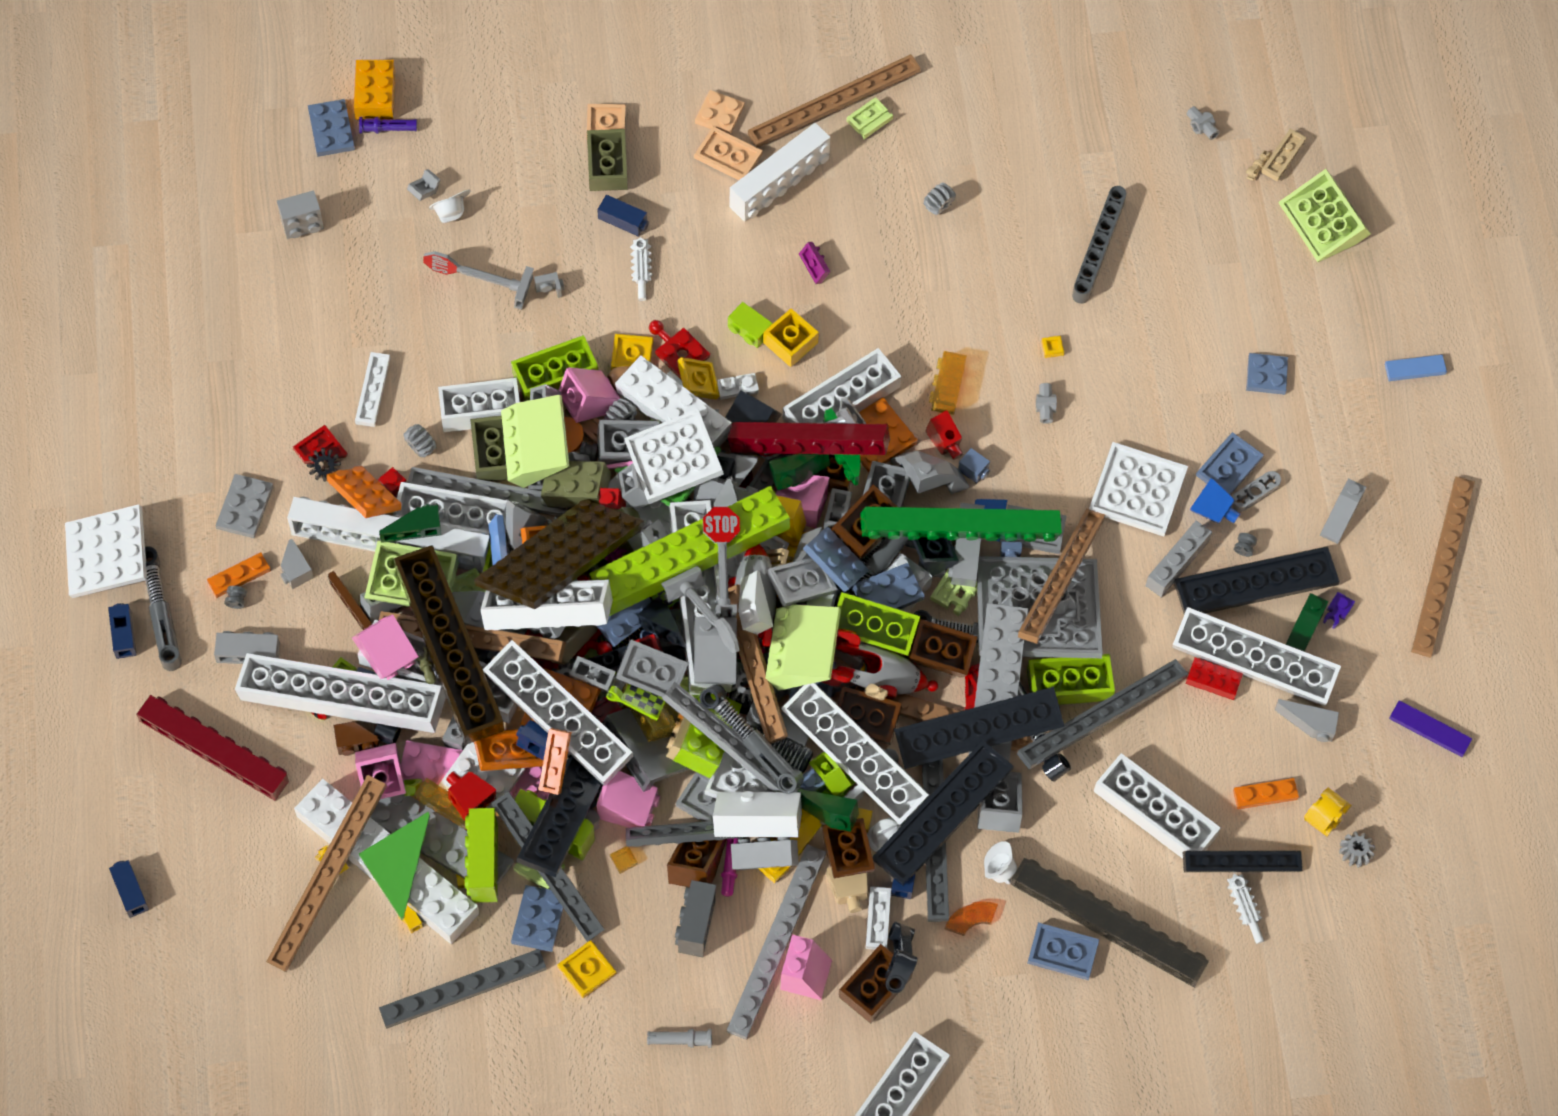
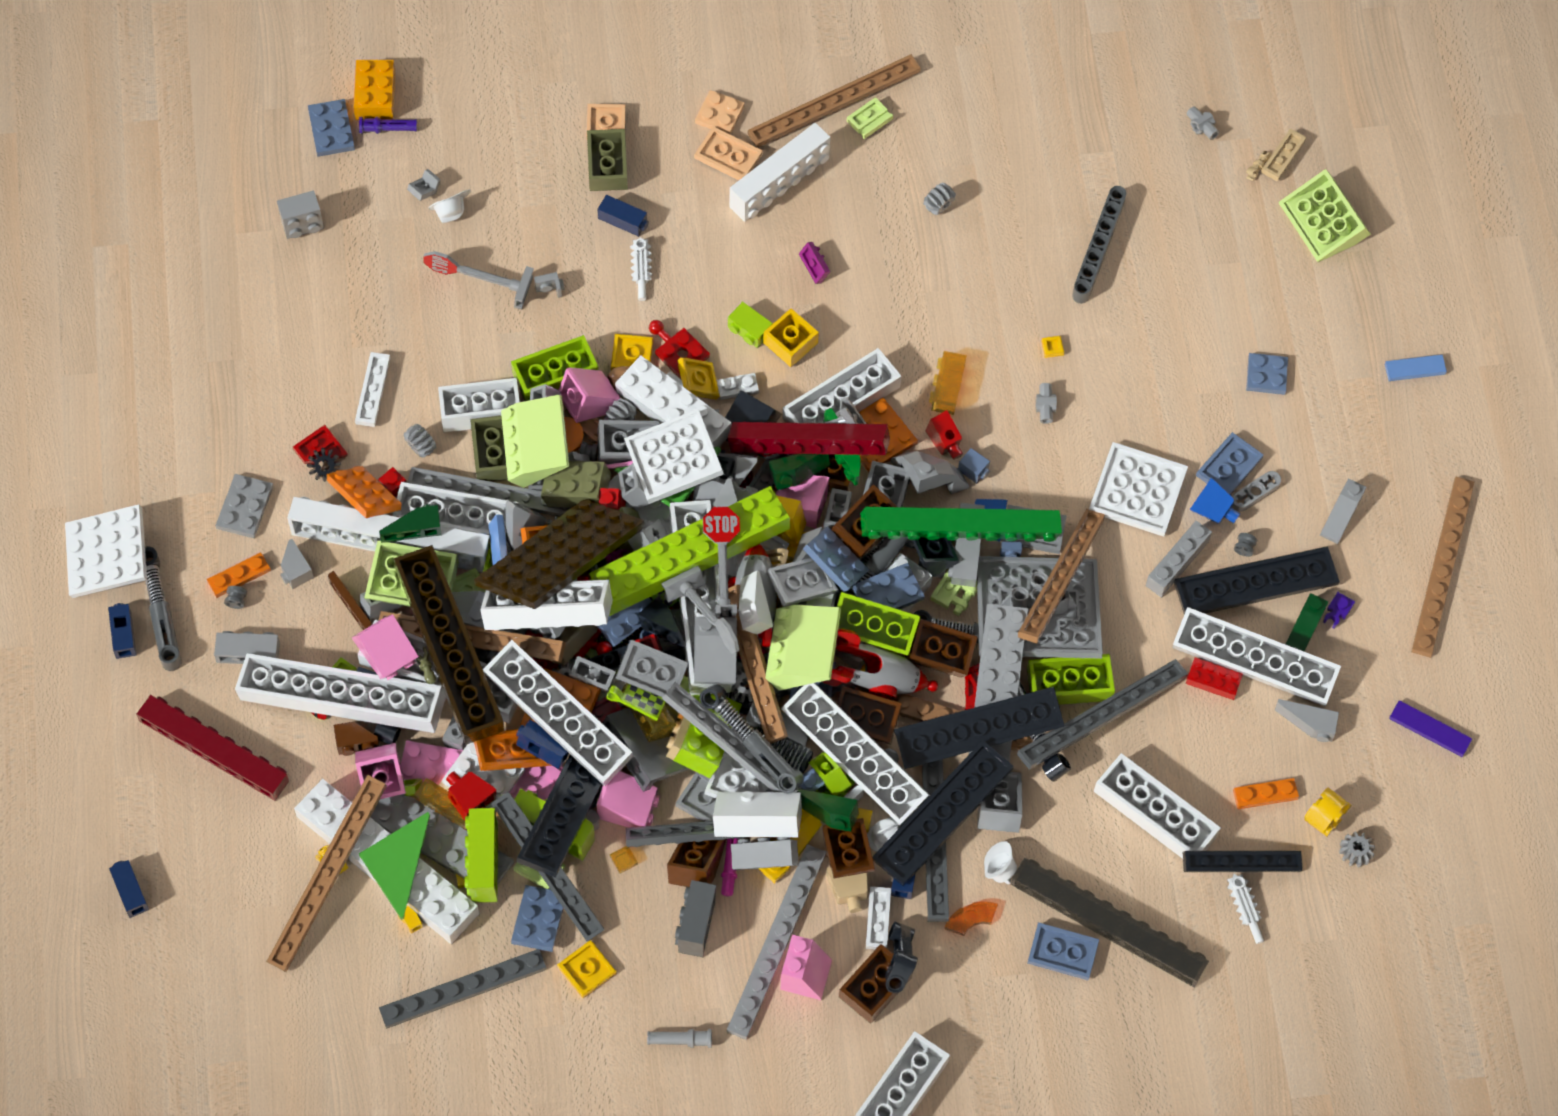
plate [539,728,571,795] -> none
tan hand [863,683,888,700] -> none

